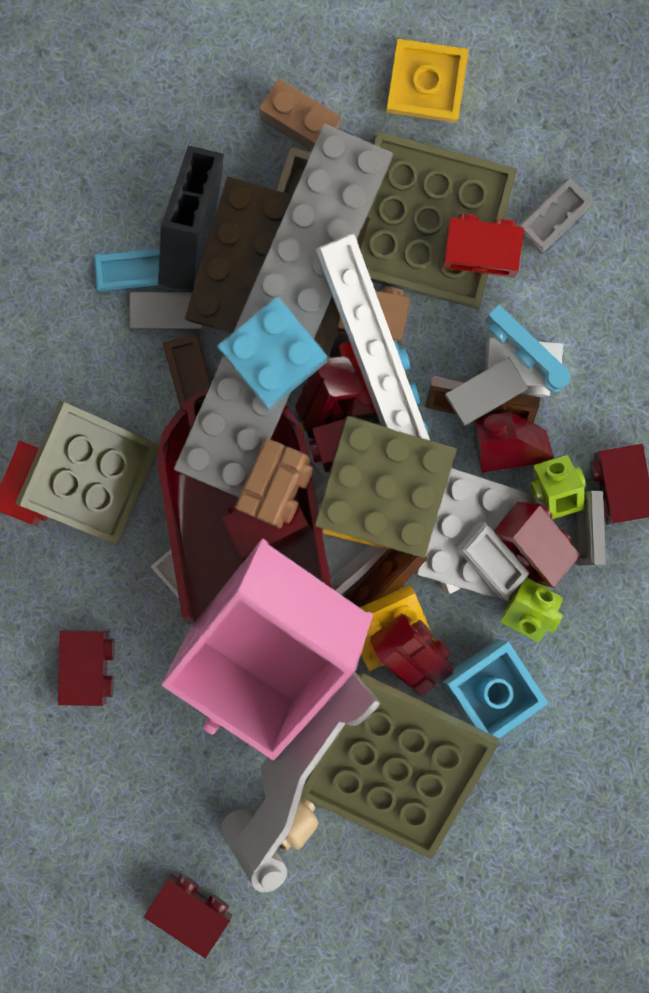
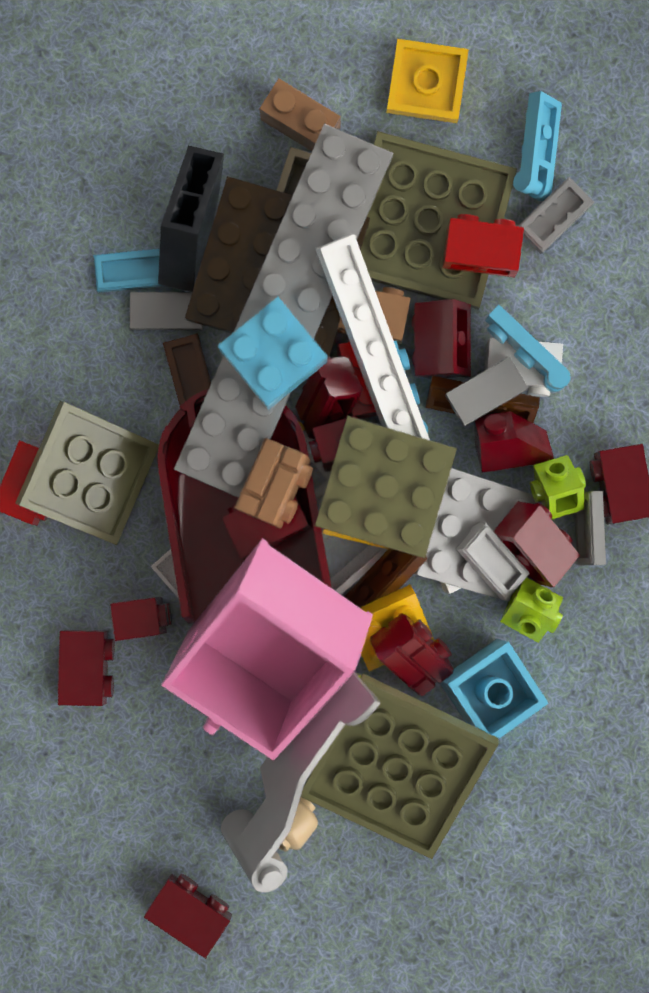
none -> dark red brick [110,597,172,641]
none -> dark red brick [412,299,471,379]
none -> medium azure plate [513,91,562,201]

